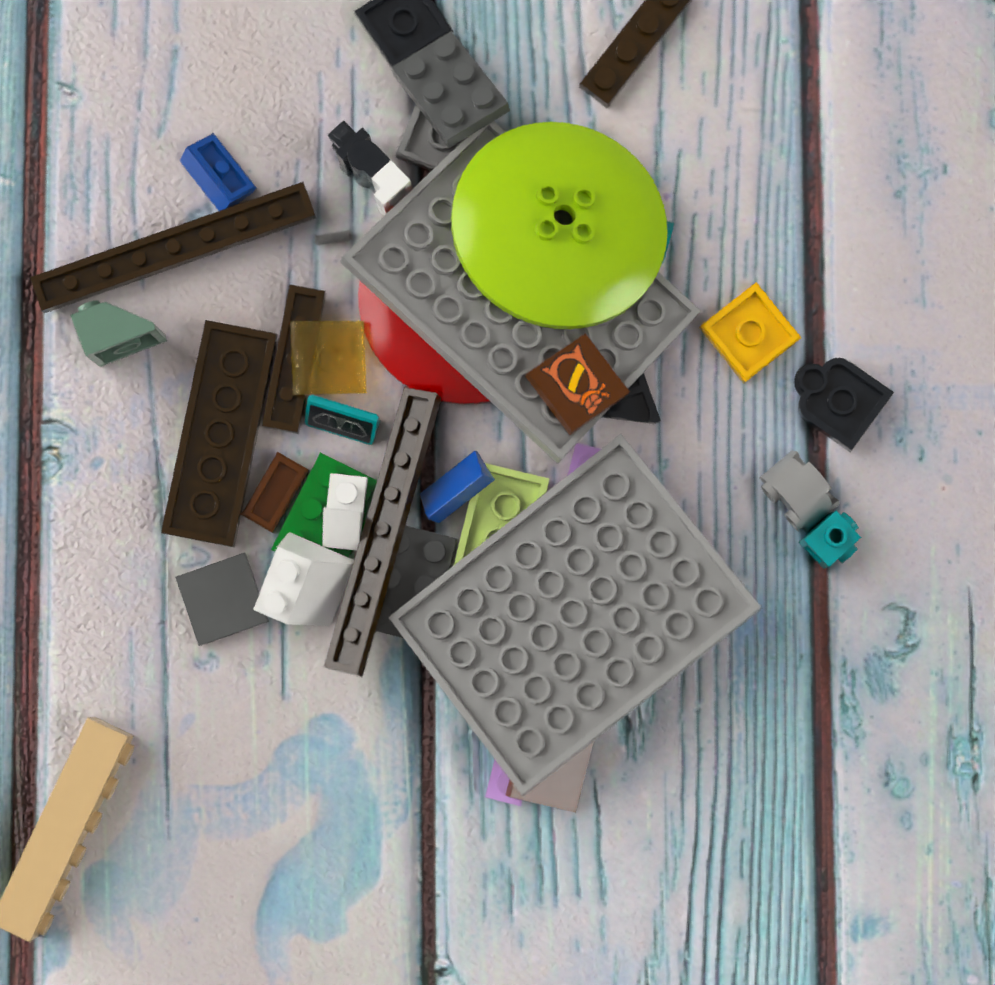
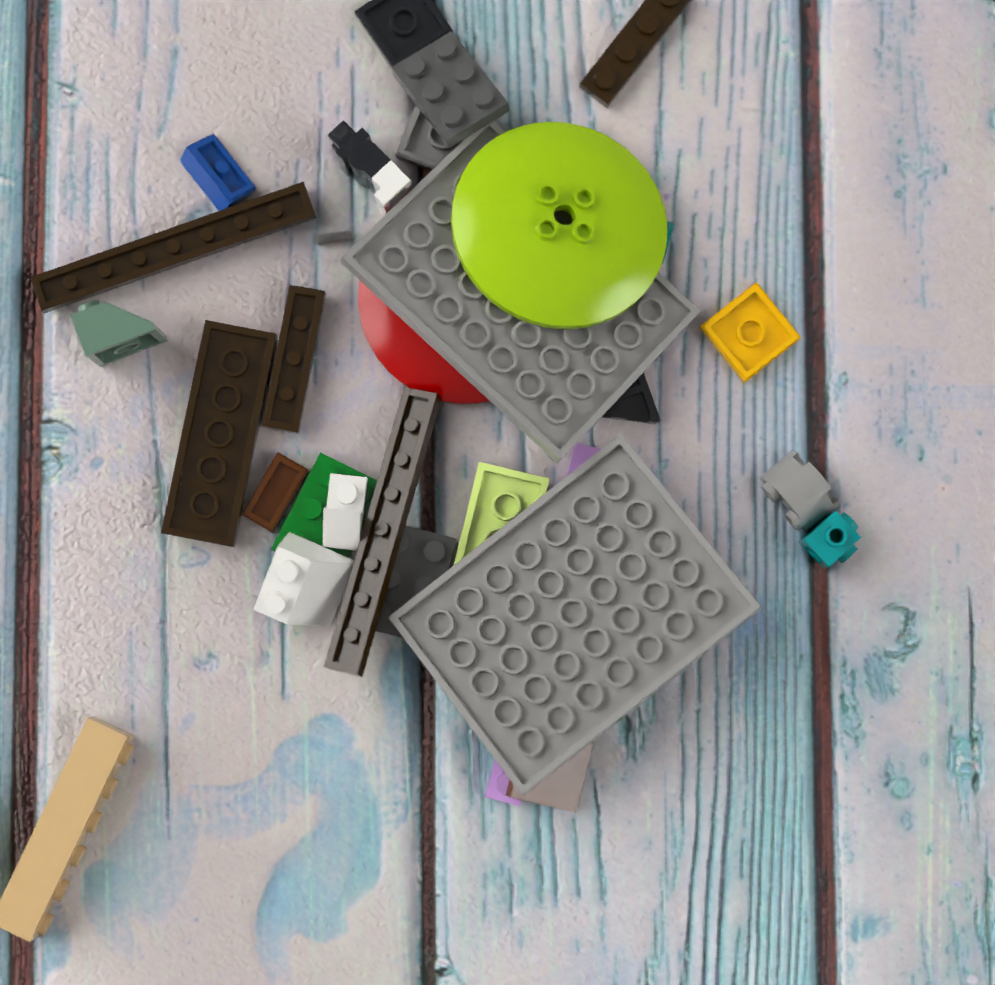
dark grey tile [175,553,269,646] -> none
clear yellow tile [290,321,367,395] -> none
slope [305,394,381,445] -> none
blue slope [420,451,495,523] -> none
reddish brown tile [525,333,630,435] -> none
black plate [794,358,894,453] -> none

